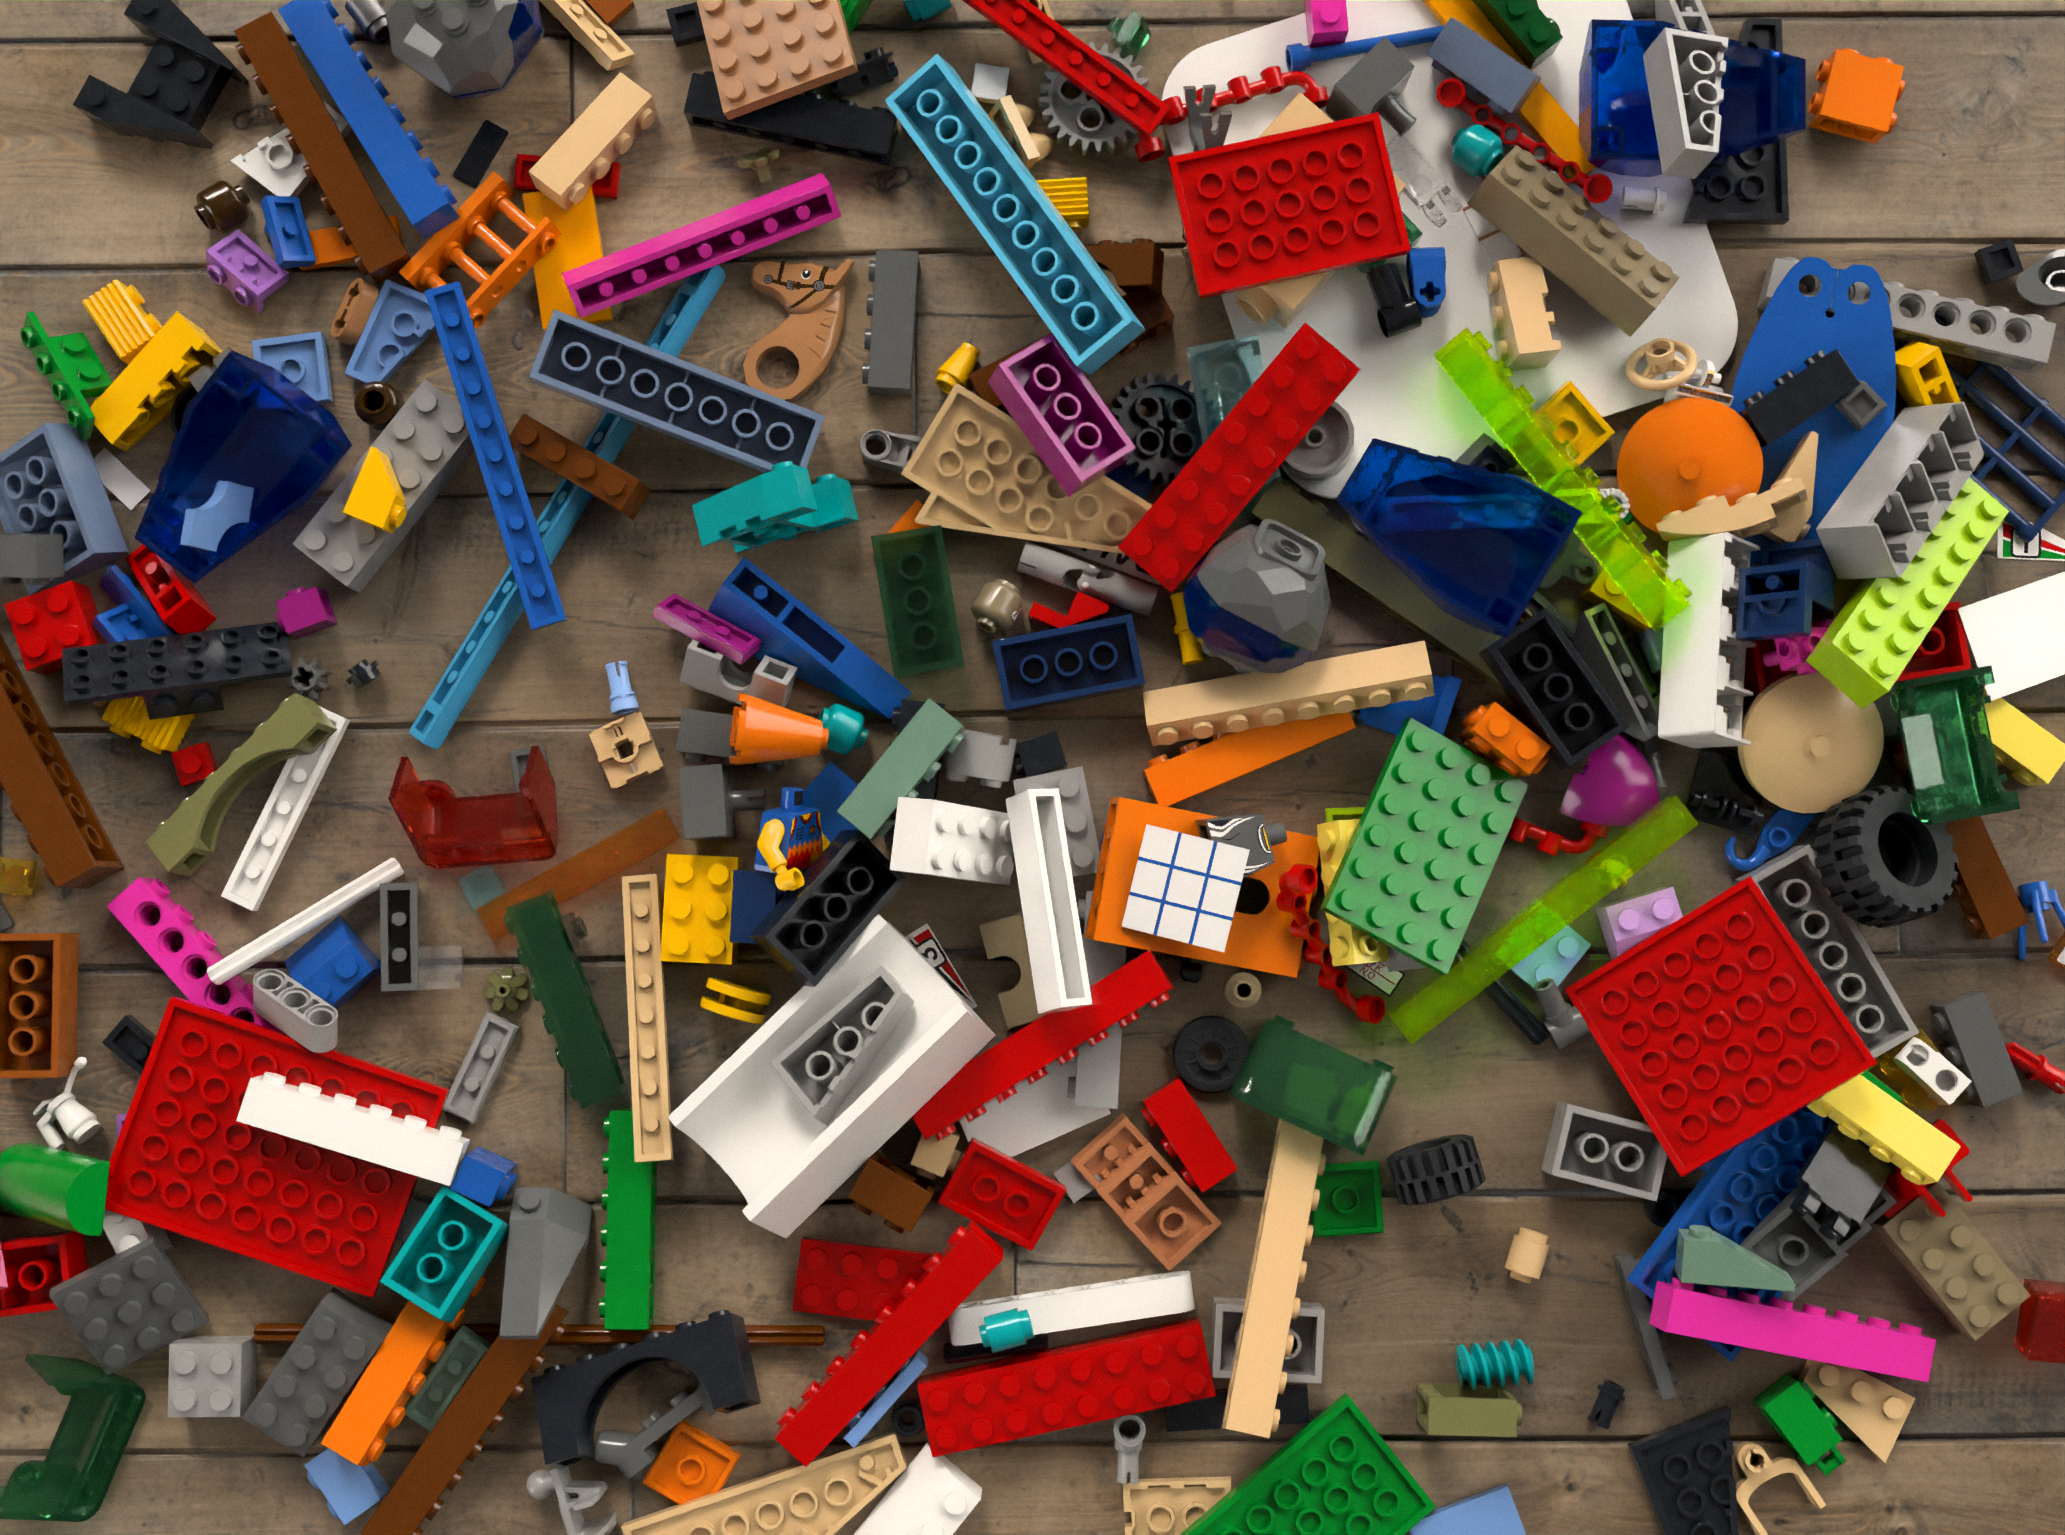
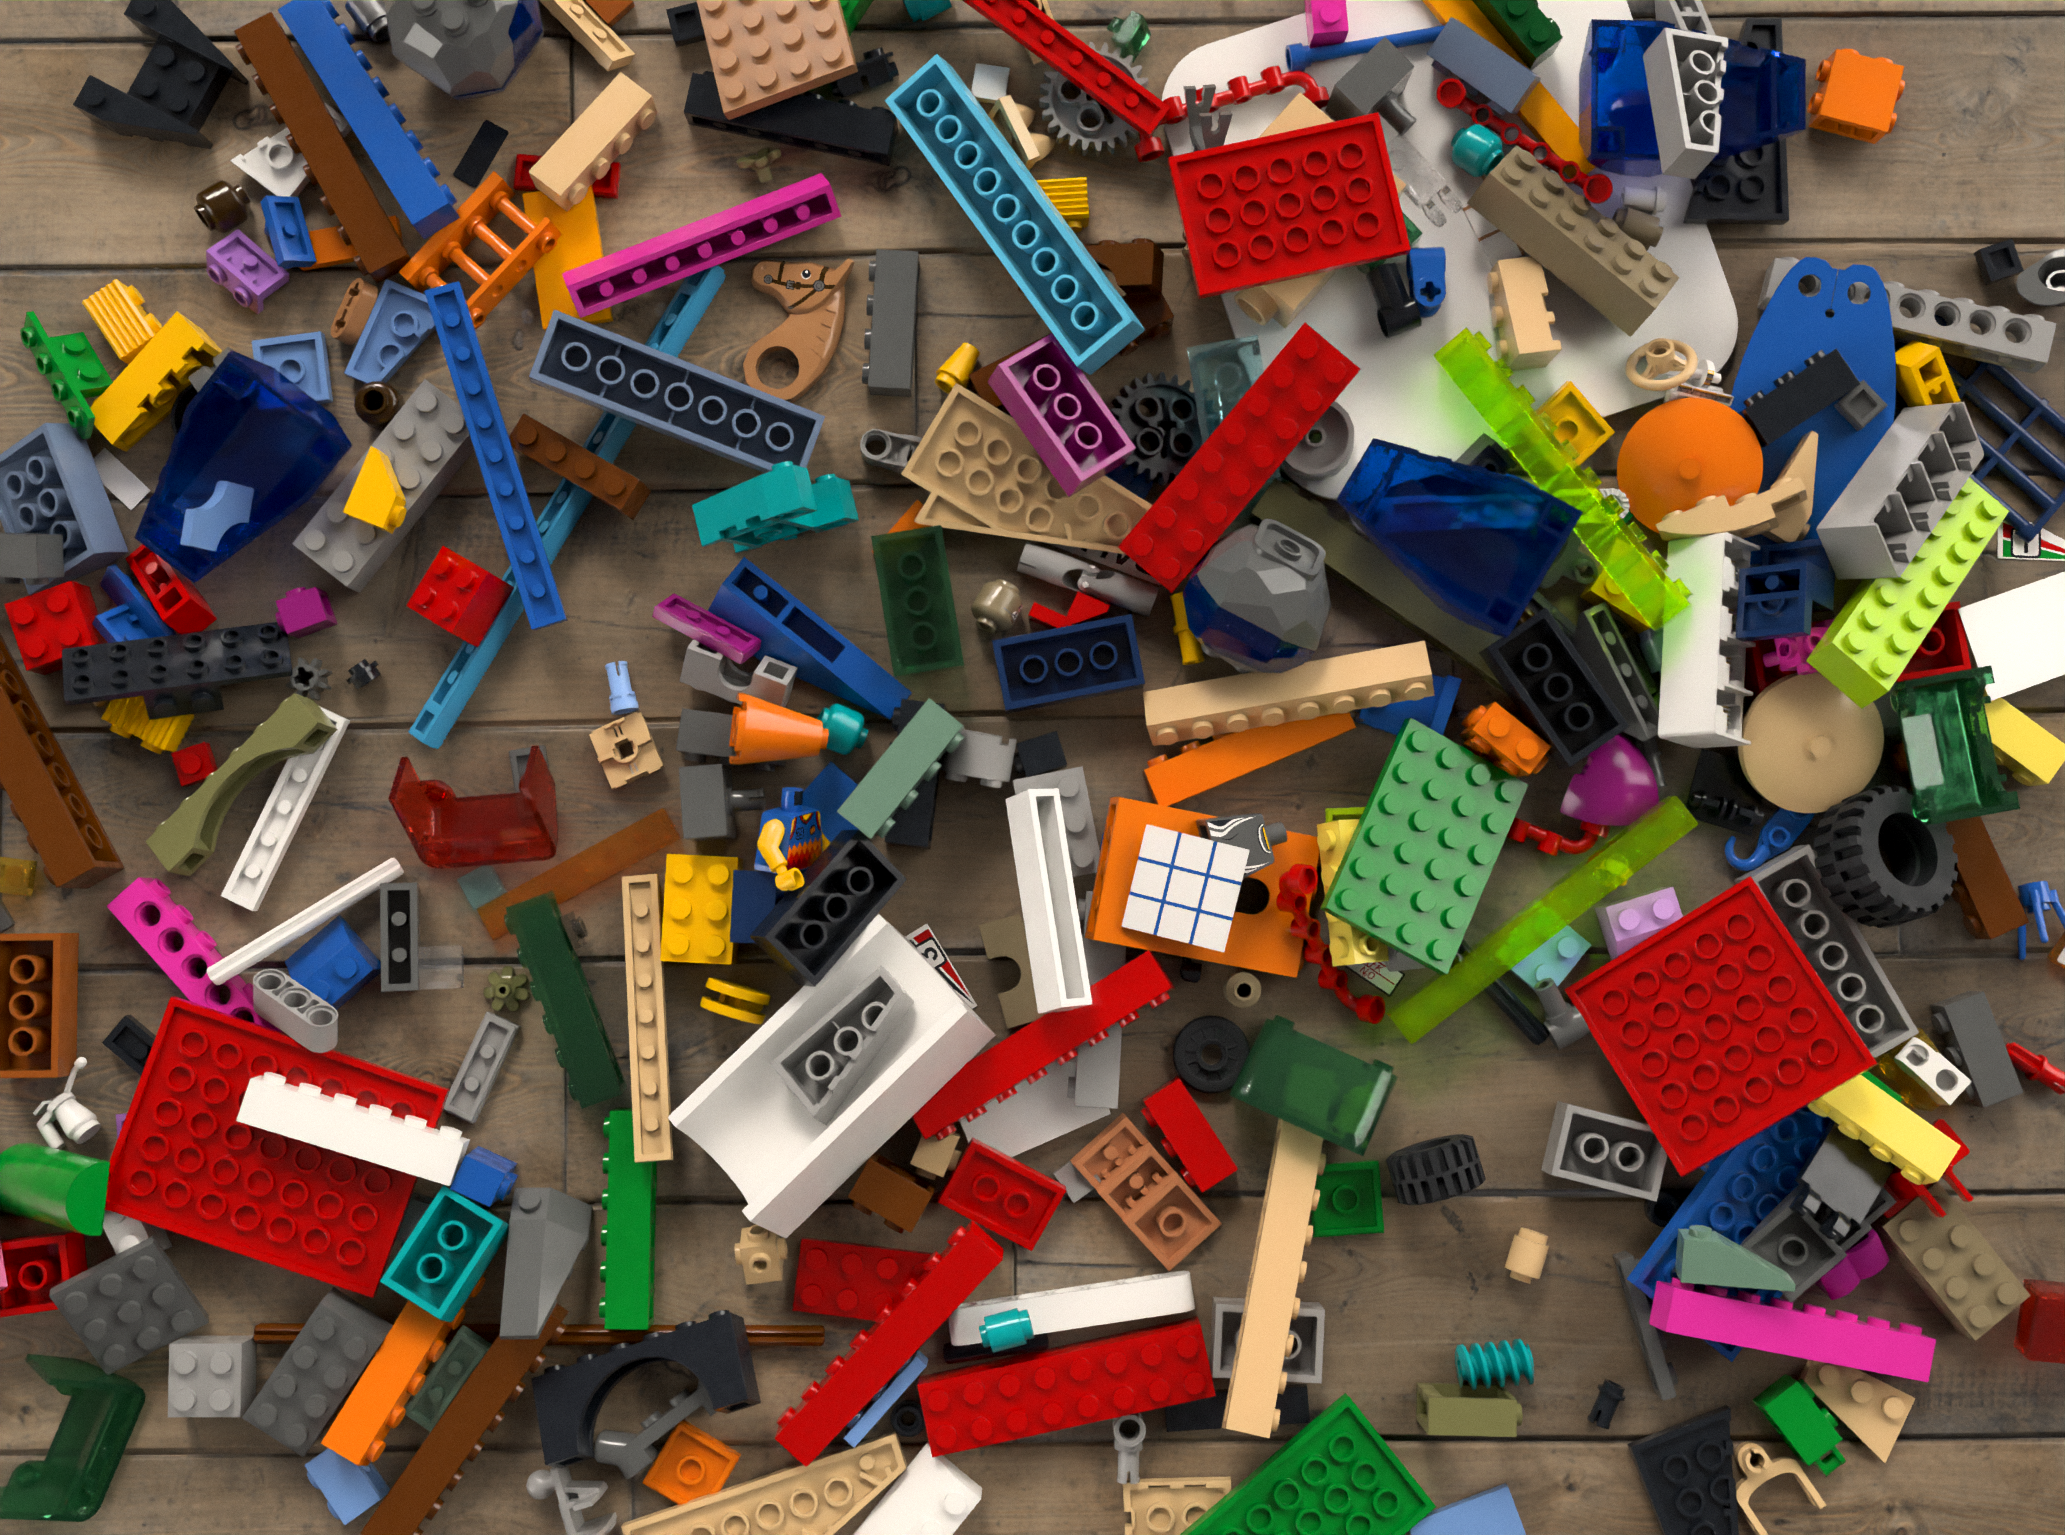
white brick [890,797,1014,885] -> none
none -> red brick [406,546,514,648]
none -> tan brick [734,1224,788,1285]
none -> dark tan brick [1612,207,1664,251]
none -> magenta brick [1815,1229,1890,1300]

